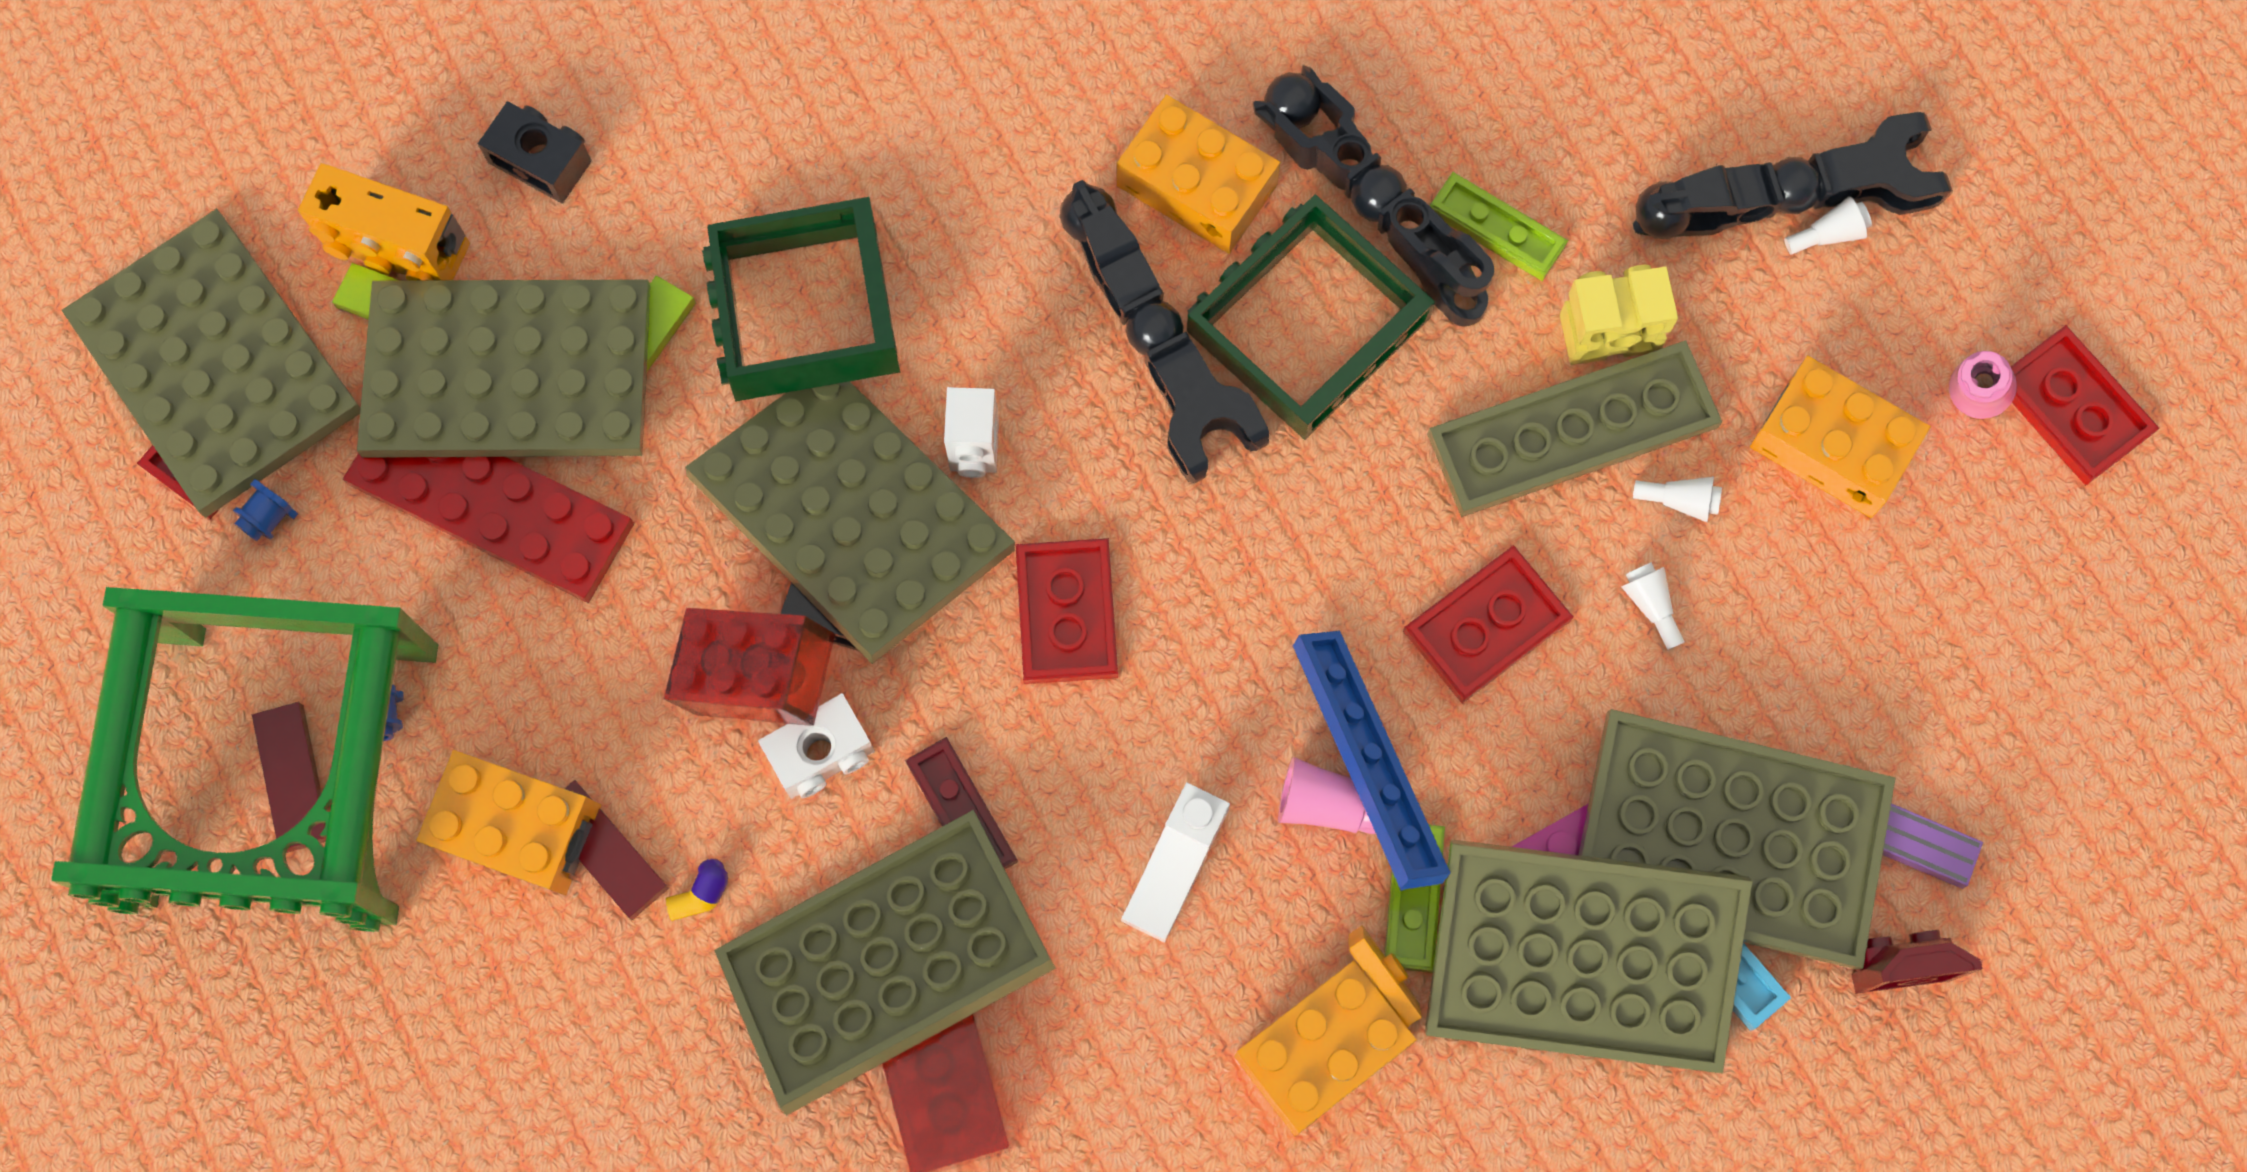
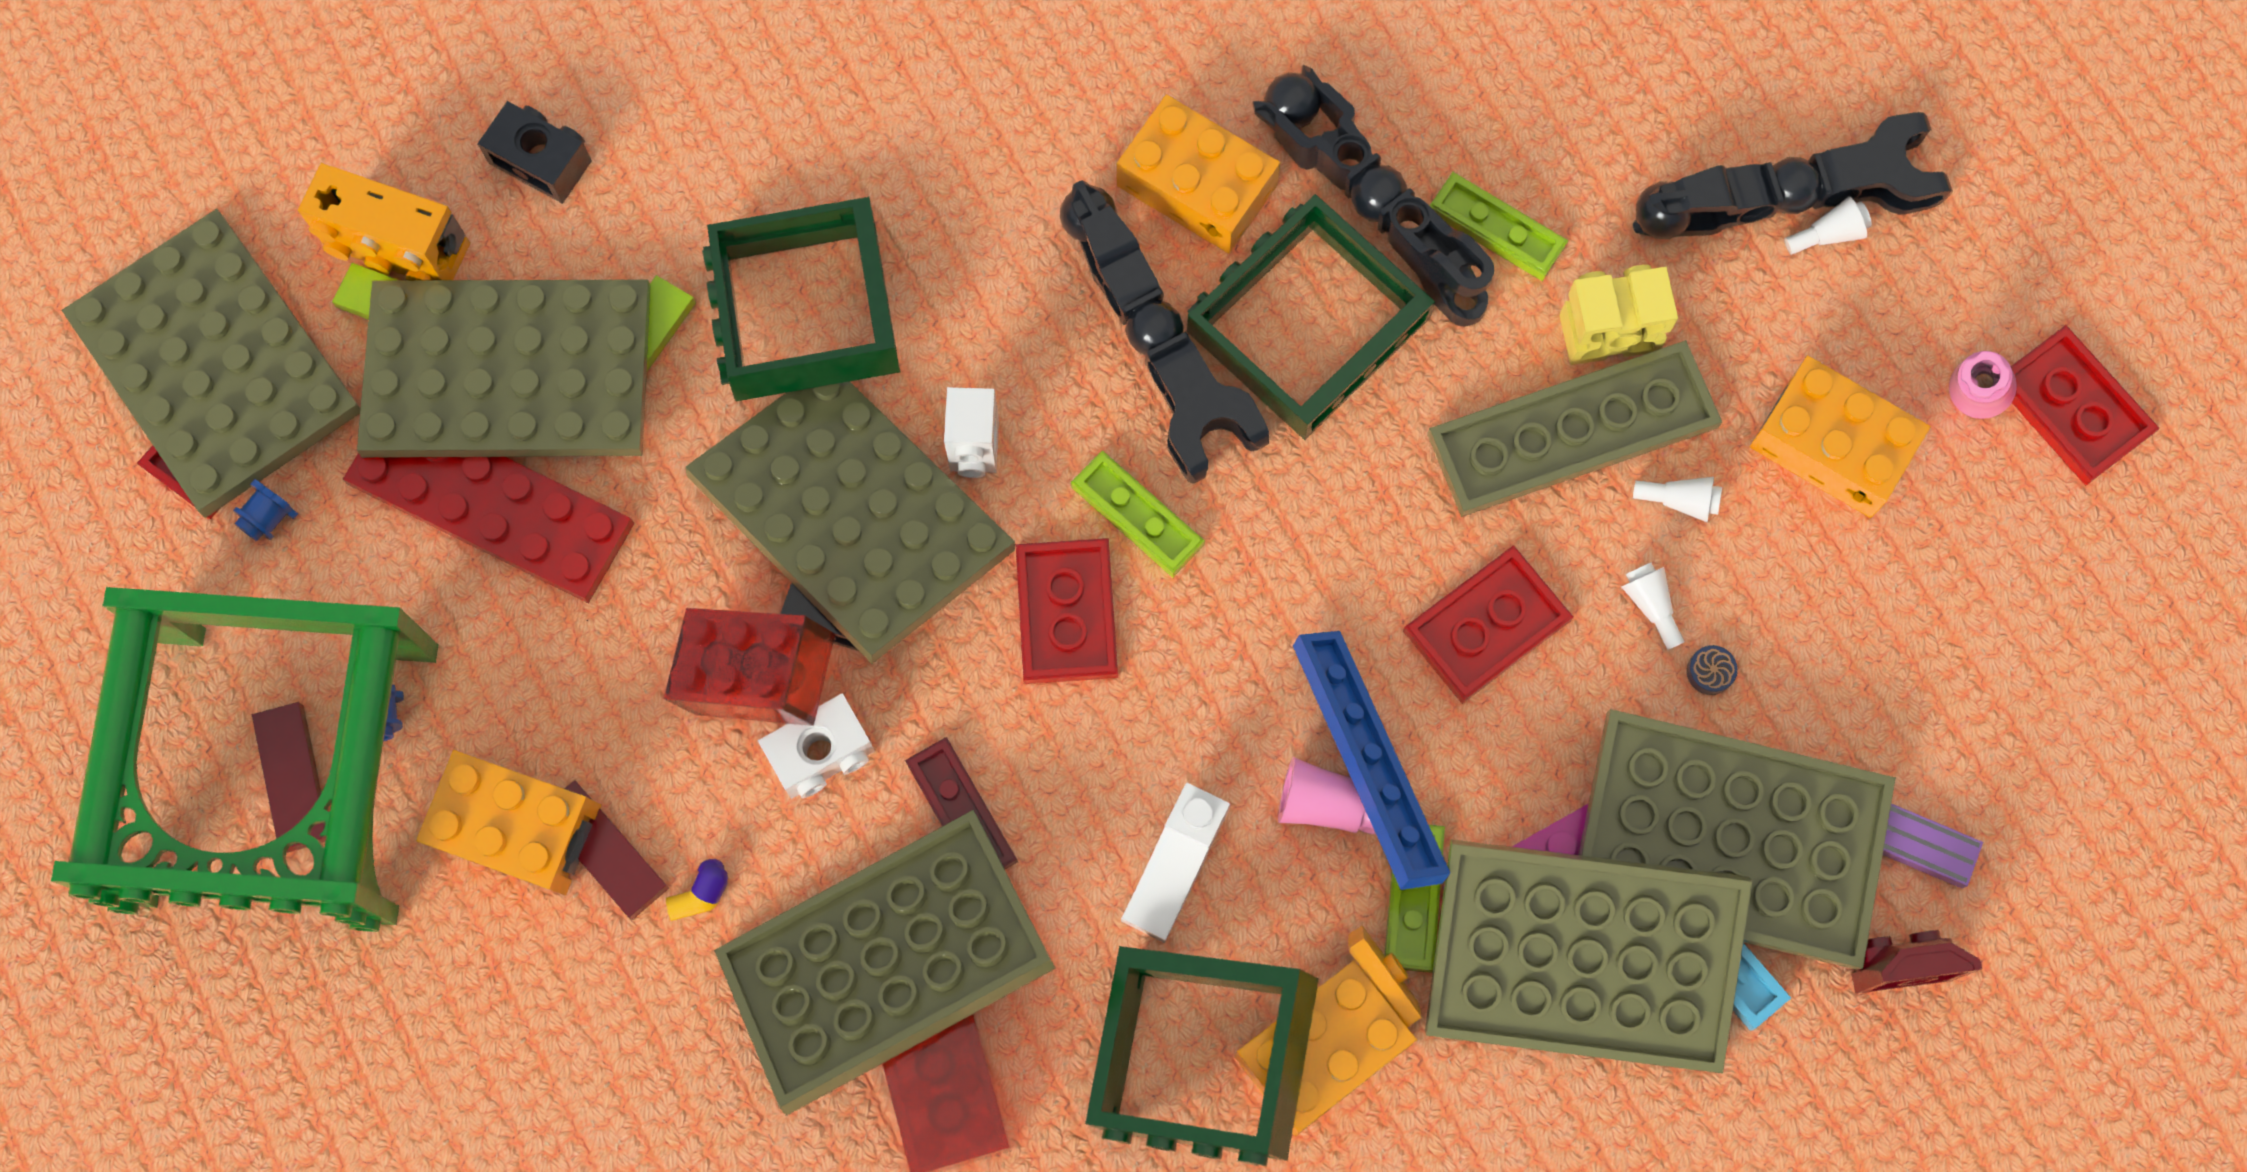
none -> lime tile [1071,450,1205,578]
none -> dark green window [1085,946,1319,1166]
none -> tile [1687,645,1738,695]

